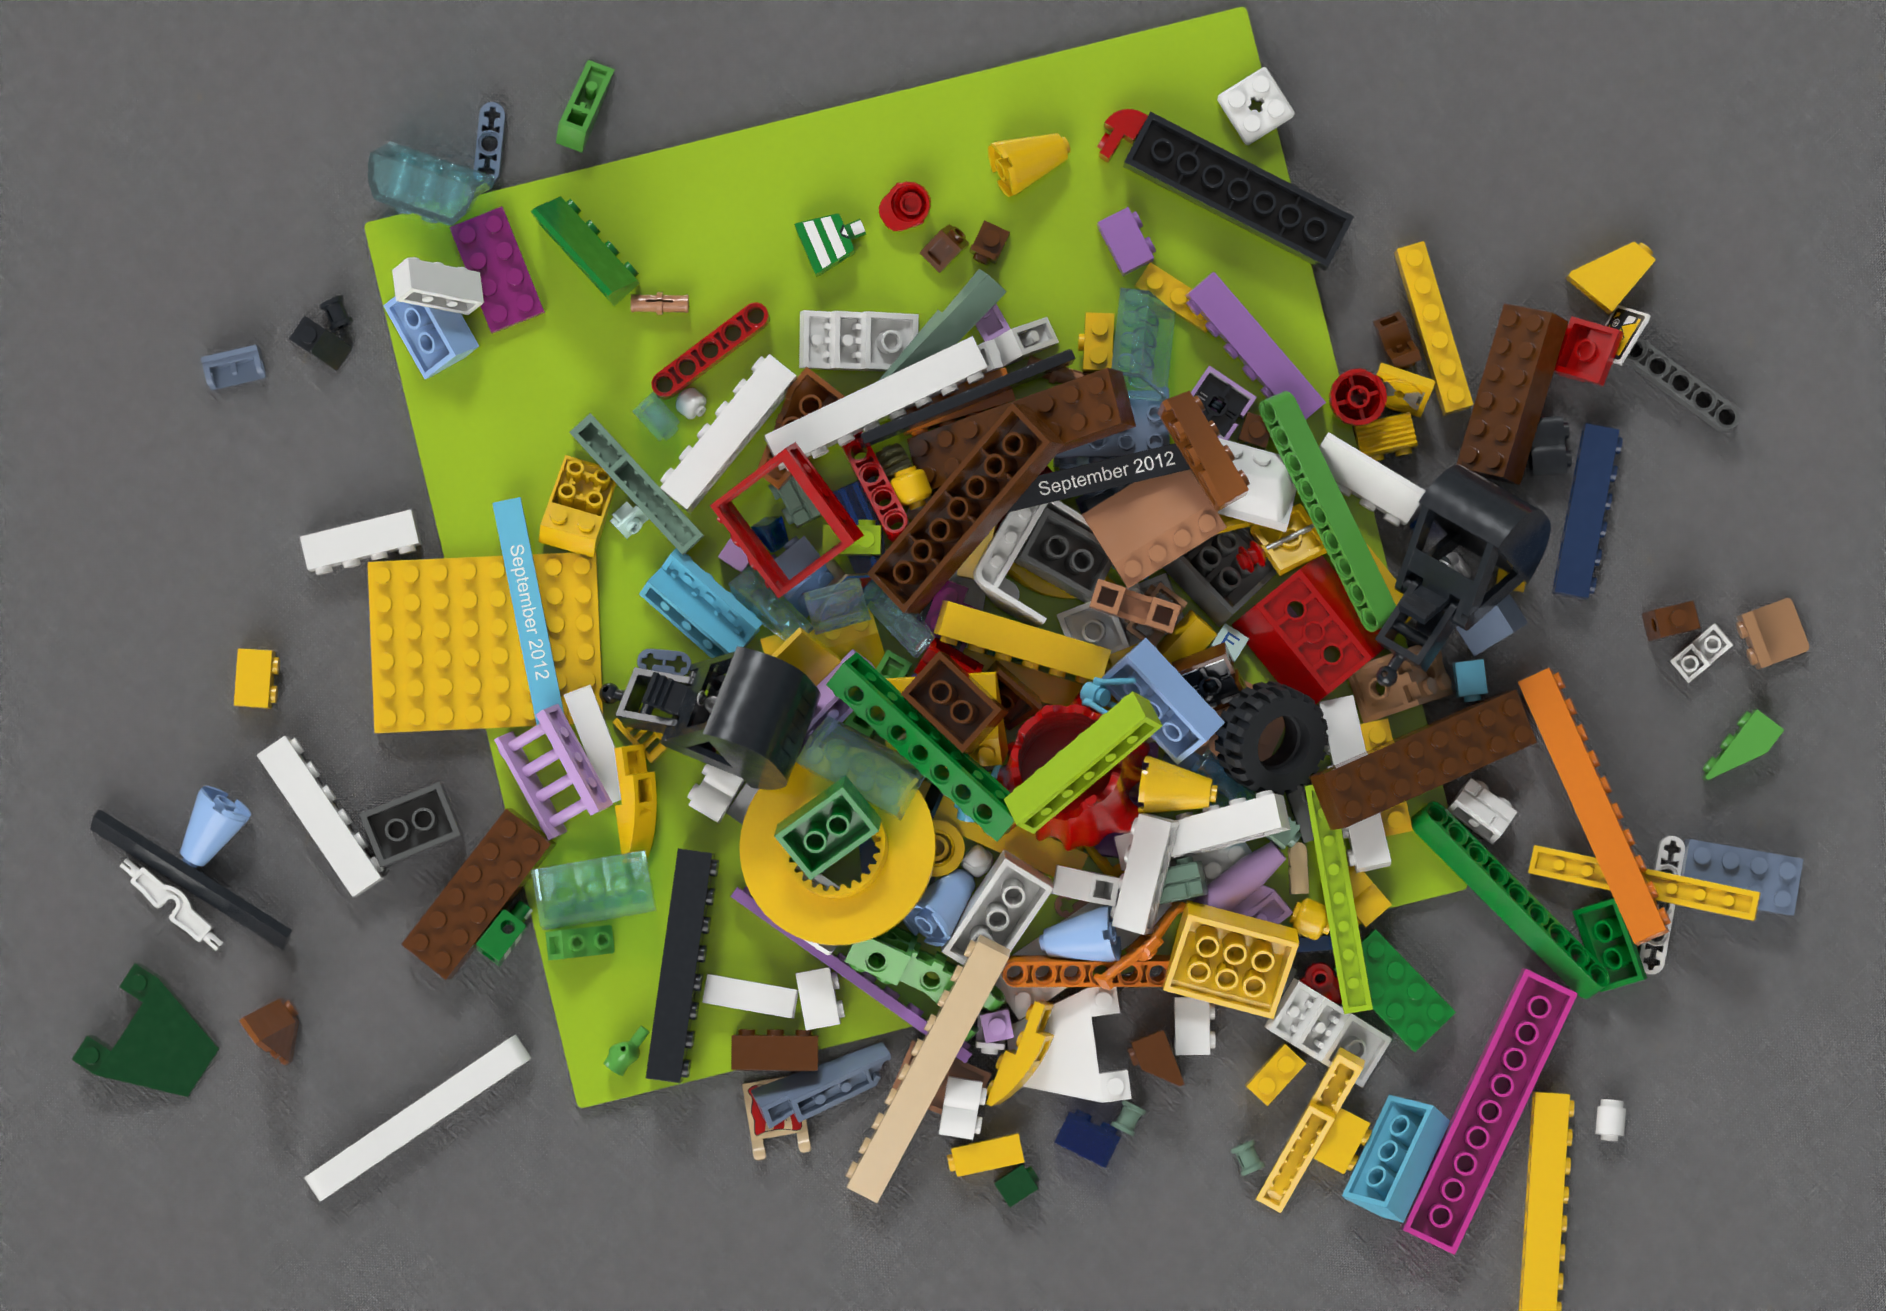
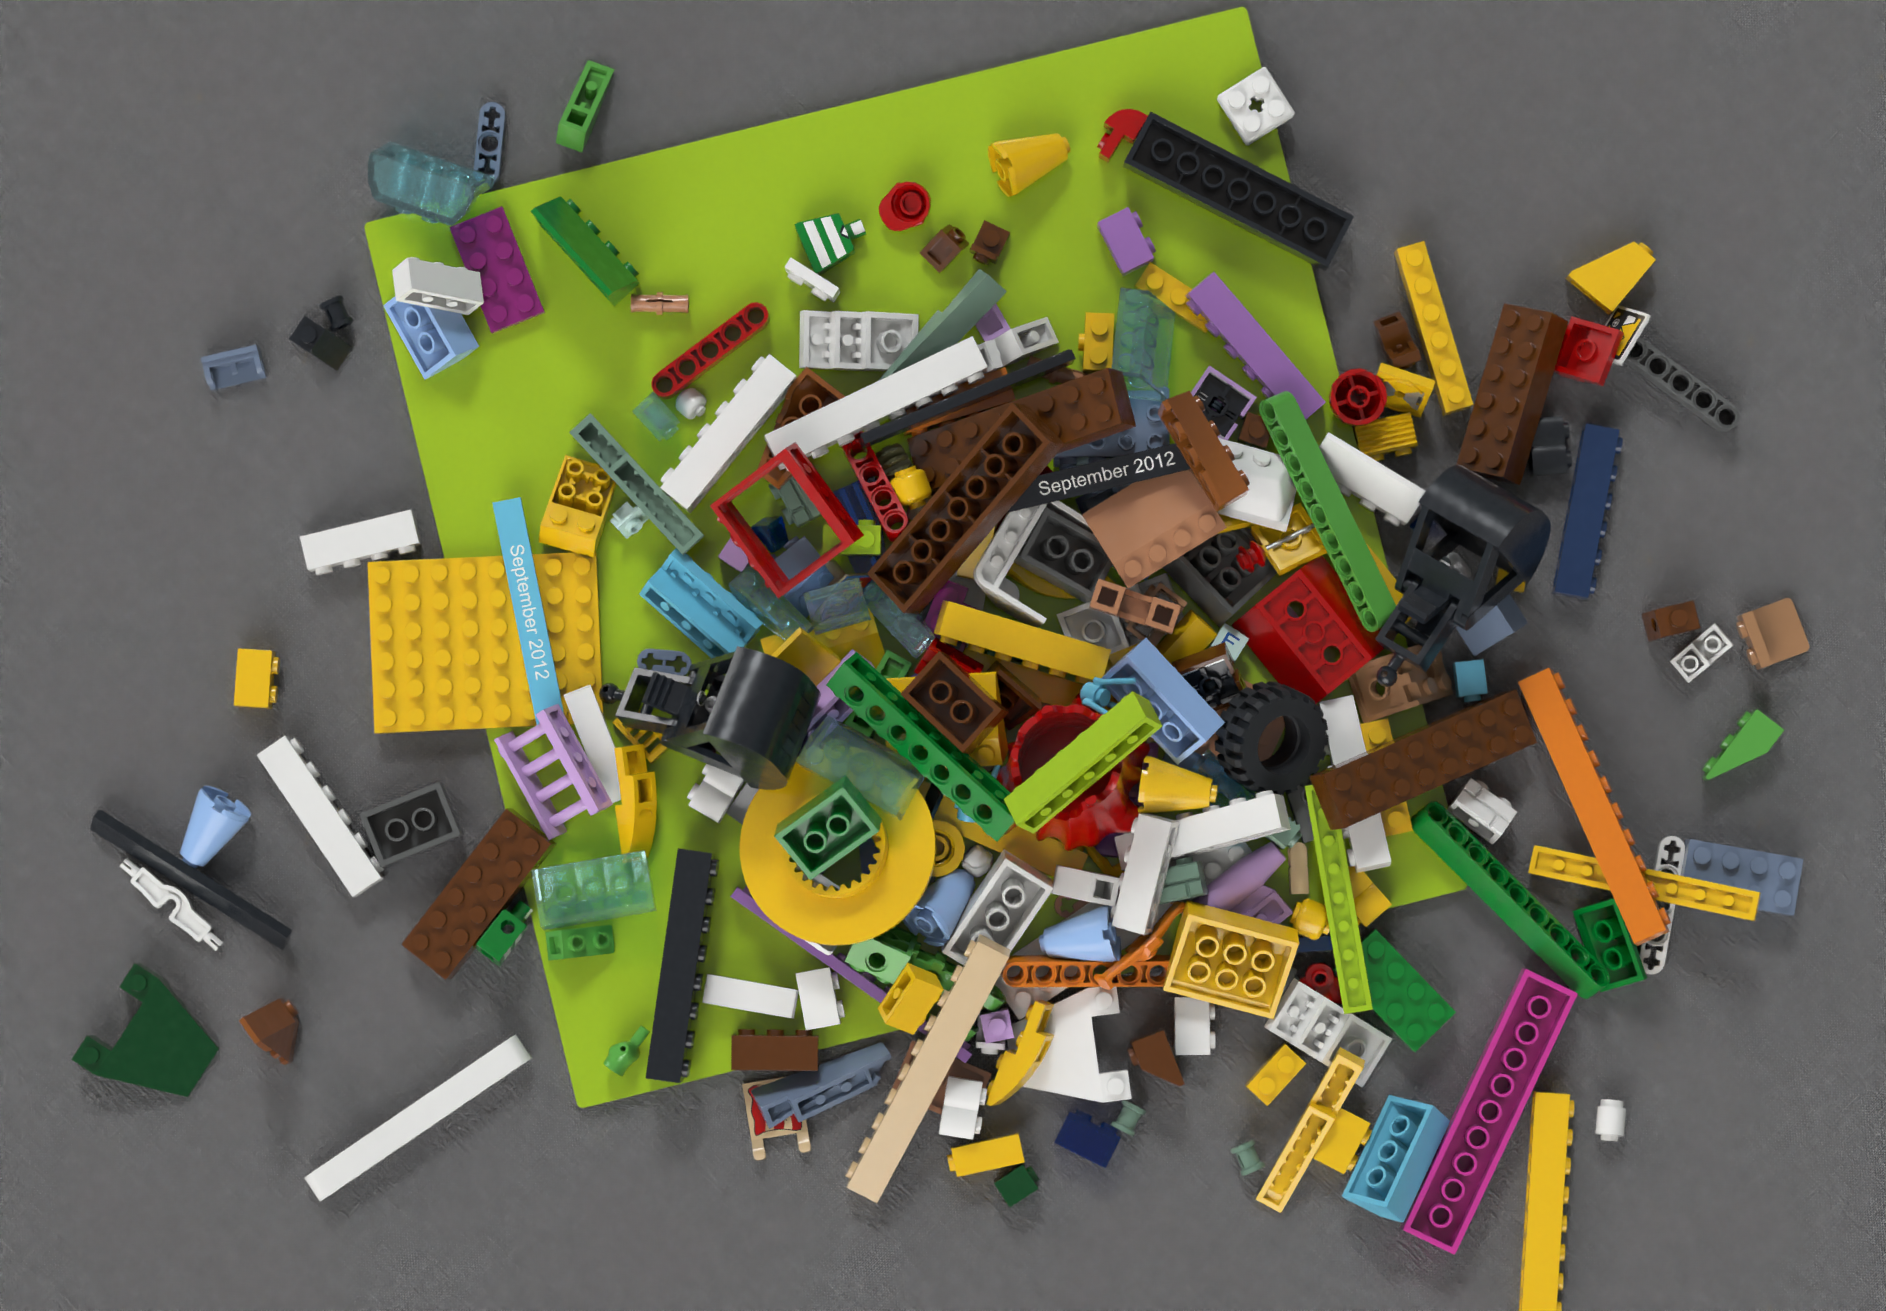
none -> white plate [785,258,840,302]
none -> yellow brick [878,963,944,1035]

